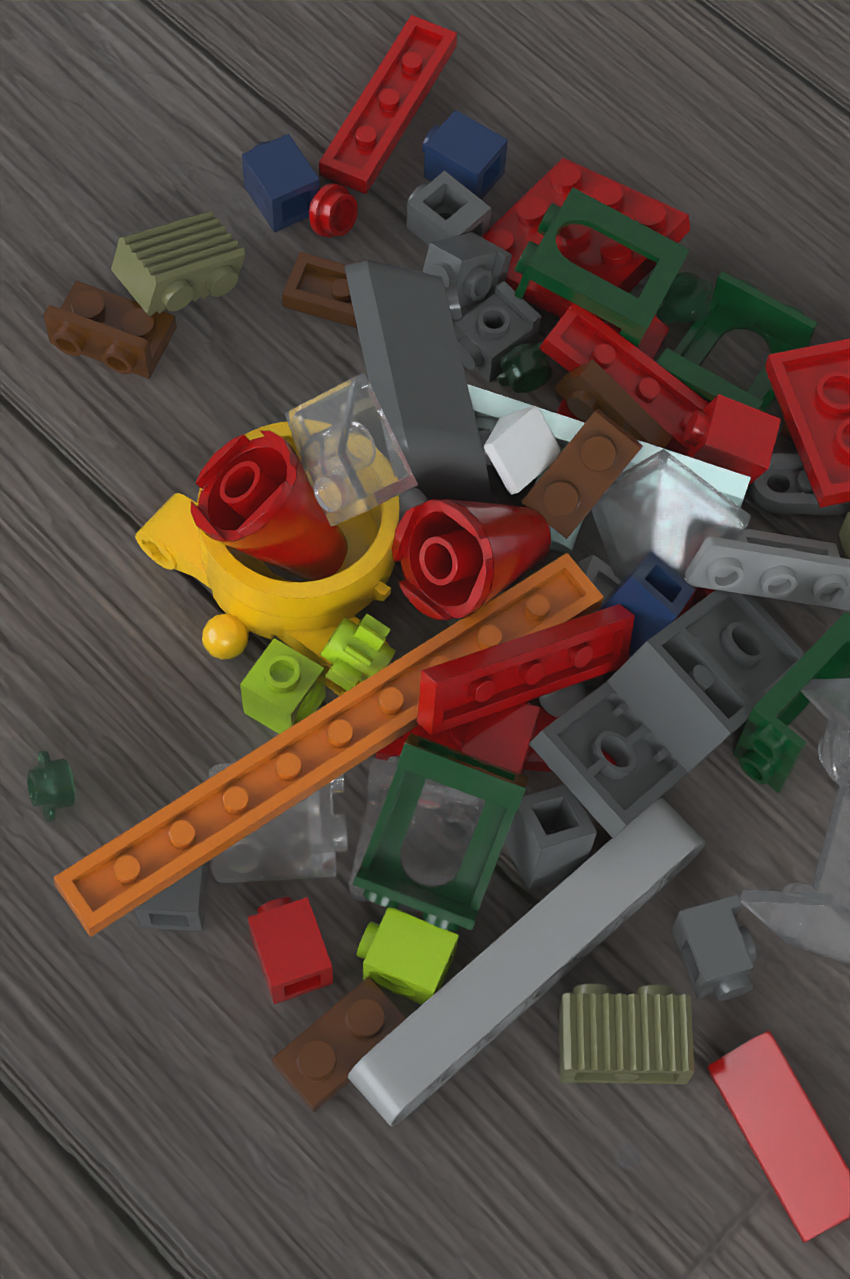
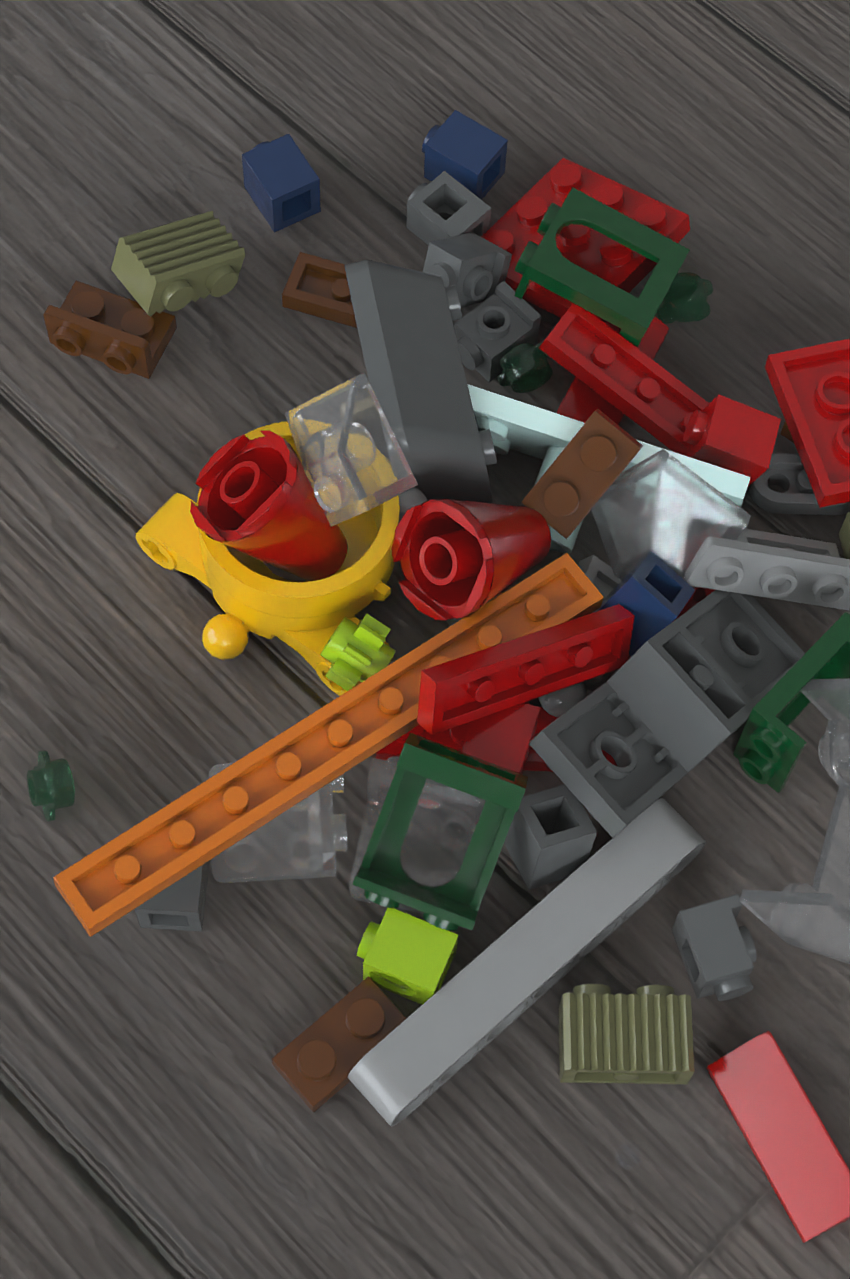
lime brick [240,638,326,734] -> none
red brick [247,897,333,1004] -> none
red plate [309,183,358,238] -> none
red plate [319,15,457,194] -> none
white slope [484,406,561,495] -> none
reddish brown plate [554,359,672,449] -> none
dark green panel [656,271,818,413] -> none

